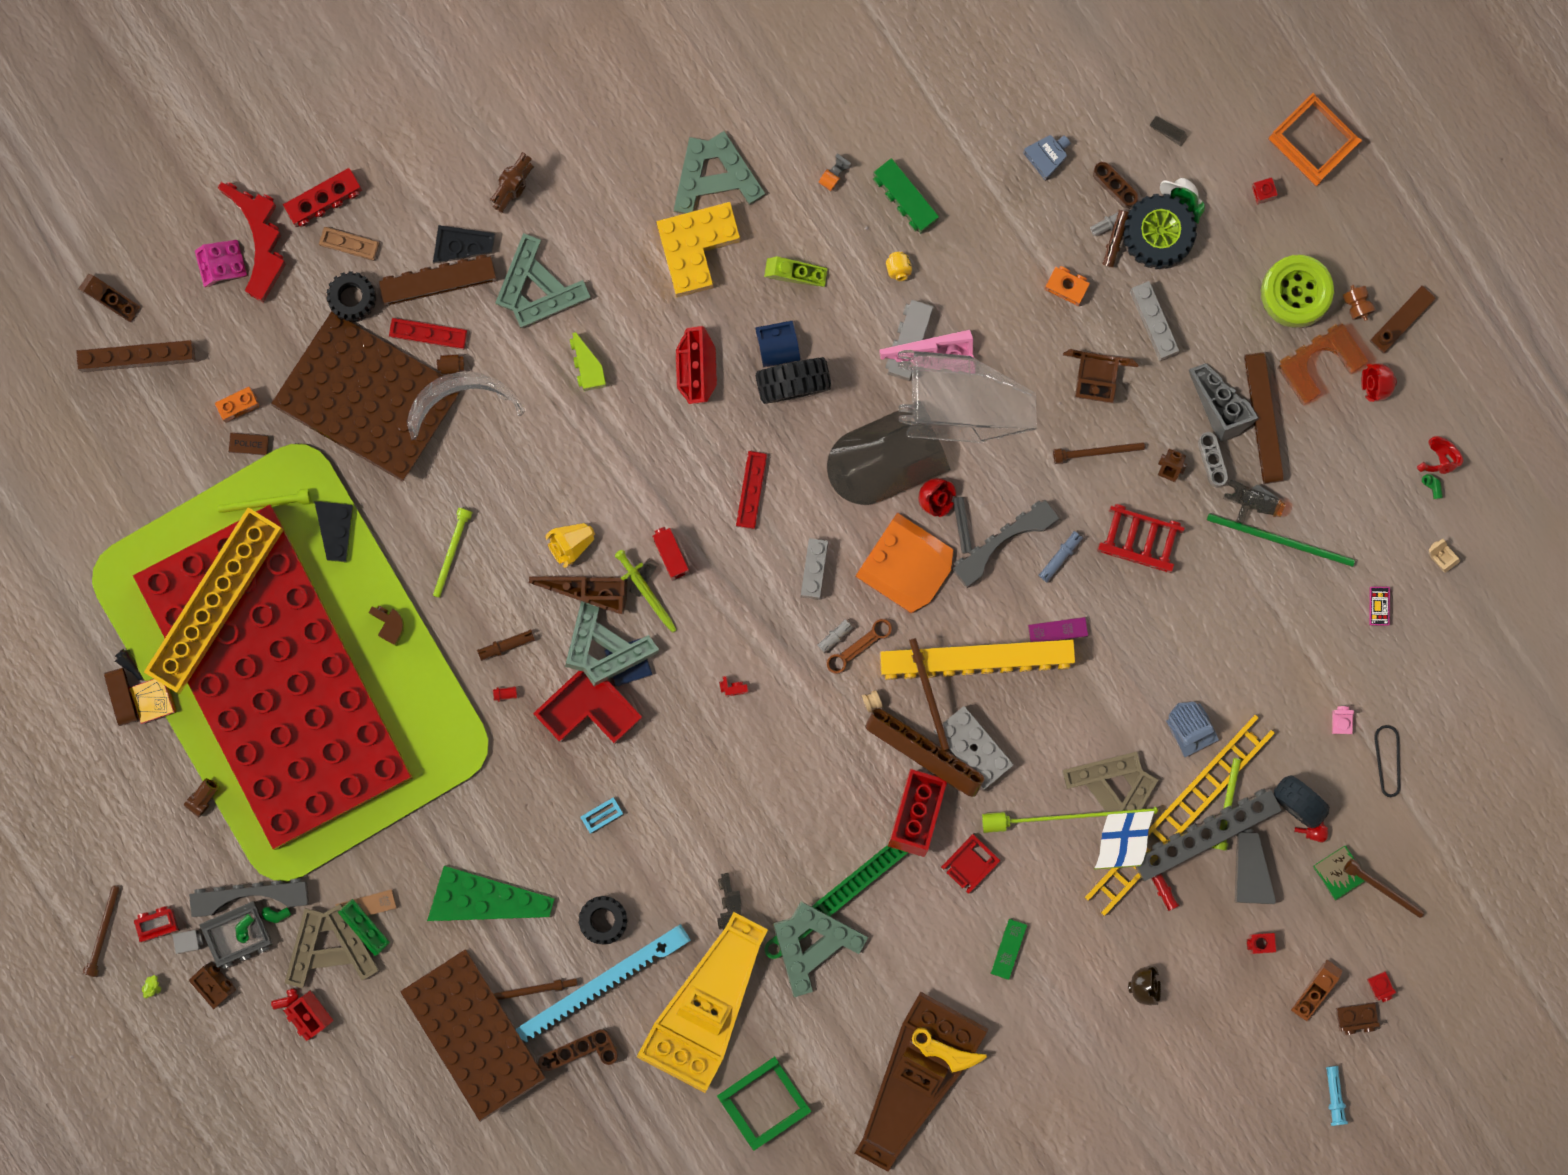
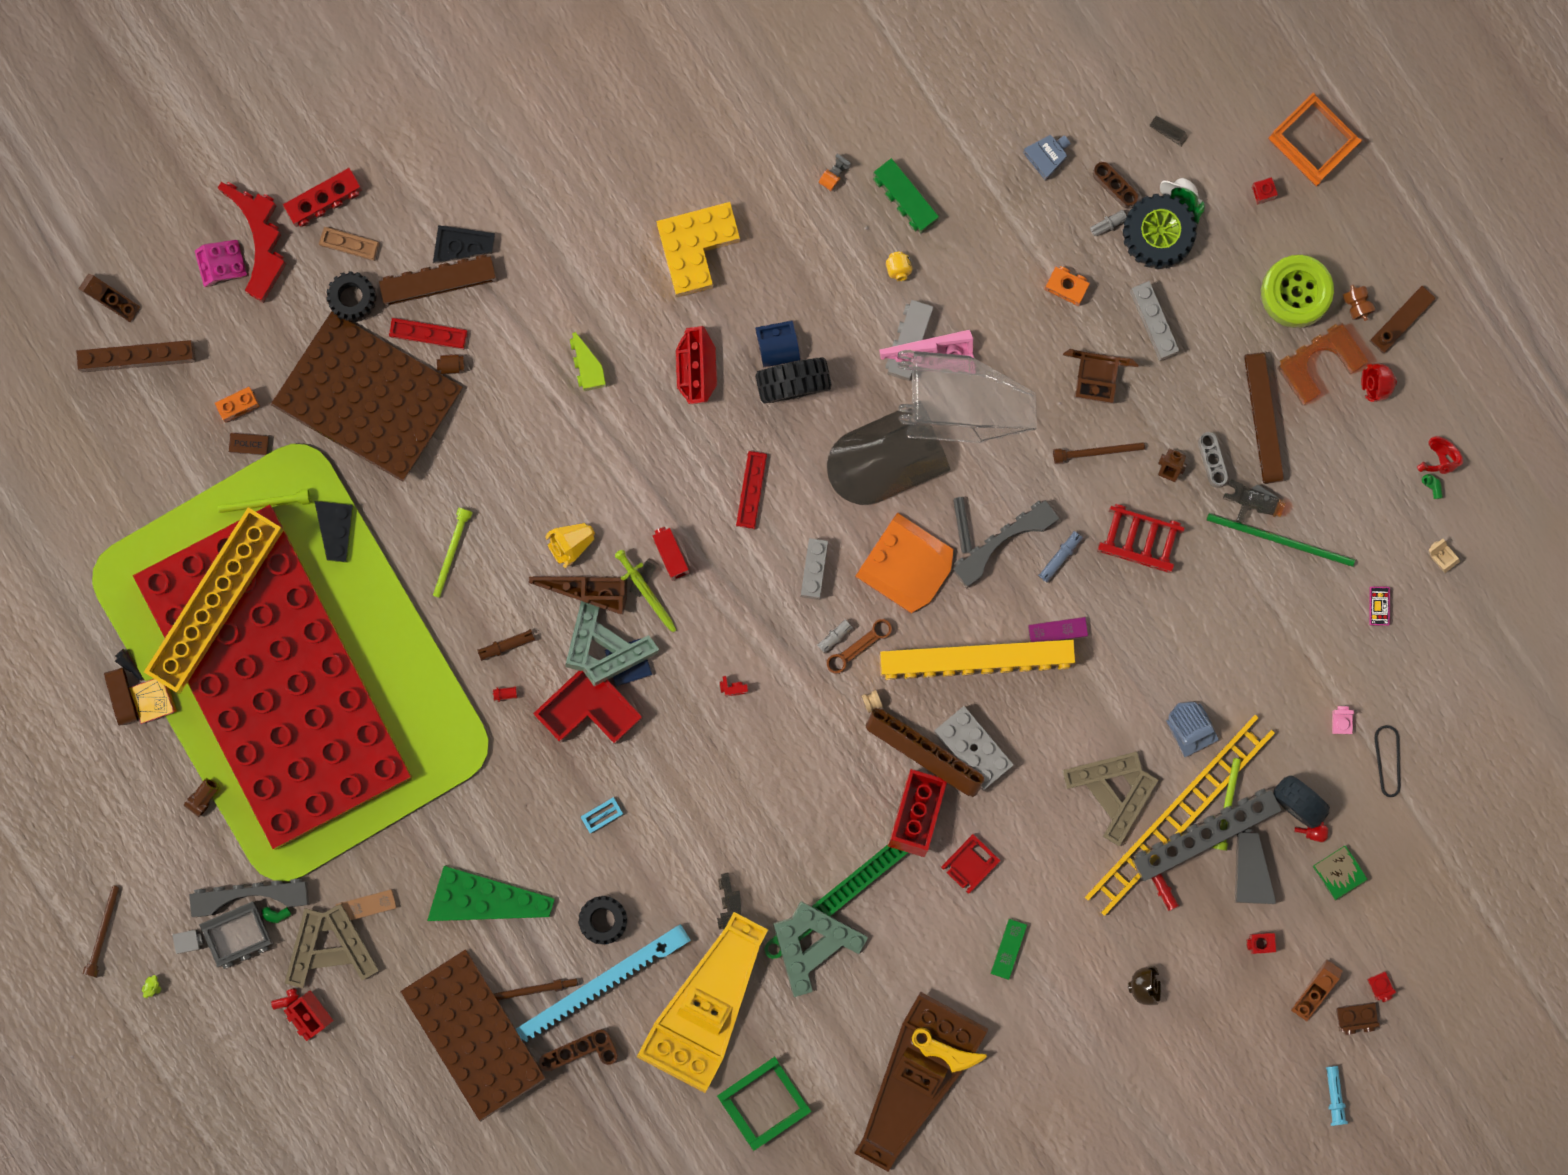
red window [133,906,180,943] -> none
reddish brown bracket [189,961,236,1010] -> none
green arm [235,914,255,943] -> none
green tile [338,899,390,956] -> none
reddish brown brick [368,605,404,646] -> none
clear windscreen [407,371,525,440] -> none
reddish brown piece [490,152,534,213] -> none
sand green plate [495,233,591,328] -> none
sand green plate [673,131,765,214] -> none
lime slope [764,256,828,287] -> none
reddish brown bar [909,638,950,750] -> none
red cylinder [918,478,956,517] -> none
flag [982,807,1158,870] -> none
reddish brown pin [1102,209,1129,268] -> none
dark grey wedge [1189,363,1258,442] -> none
reddish brown piece [1343,858,1424,918] -> none

